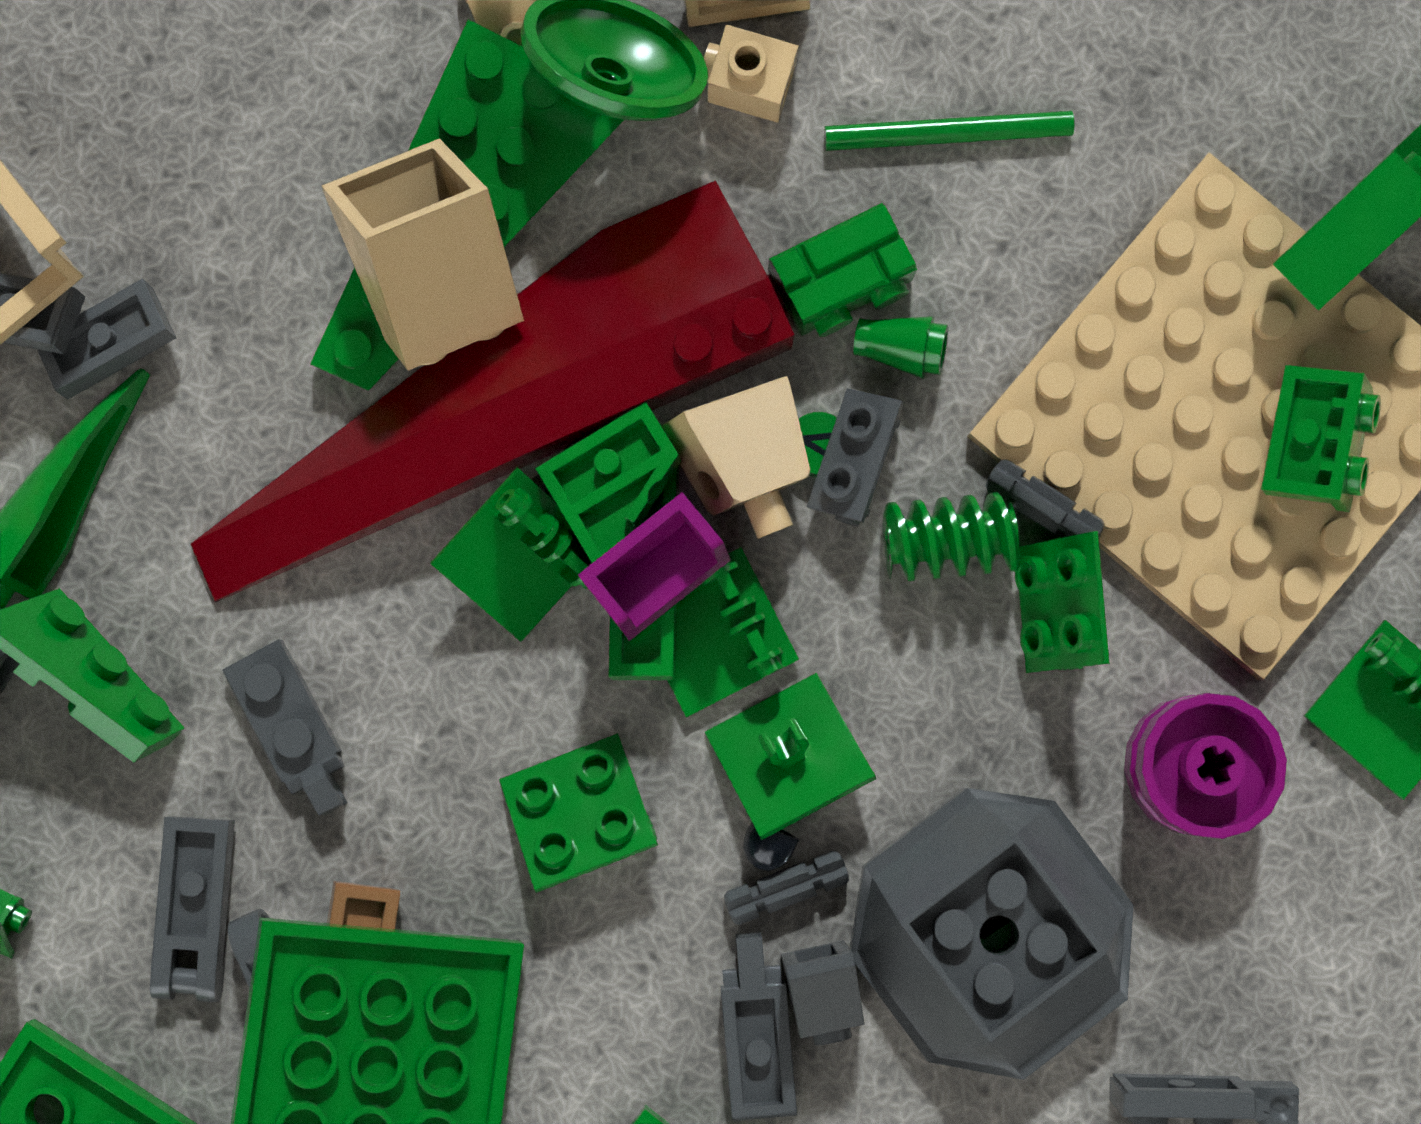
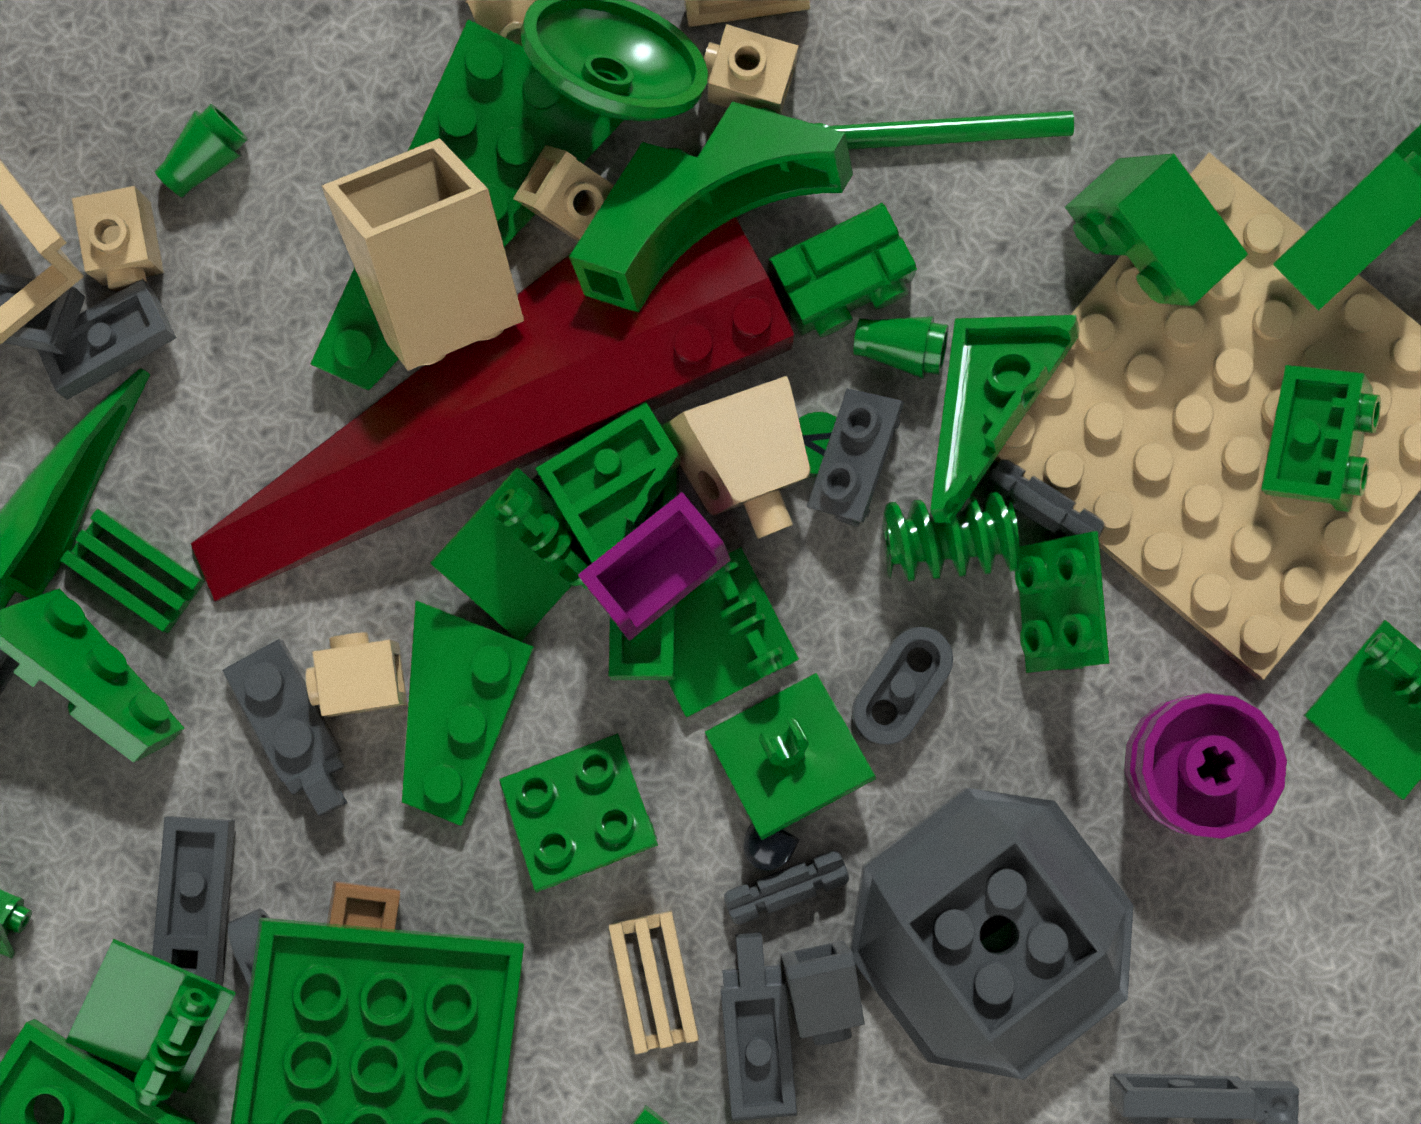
none -> green tile [60,508,205,633]
none -> green hinge [65,939,236,1106]
none -> tan brick [72,186,164,291]
none -> green cone [154,104,248,198]
none -> tan brick [306,632,408,717]
none -> green wing [402,600,535,826]
none -> tan brick [513,145,614,241]
none -> green arch [569,101,853,313]
none -> tan tile [609,910,699,1054]
none -> dark grey plate [852,627,953,745]
none -> green wing [930,315,1079,523]
none -> green brick [1065,153,1249,306]

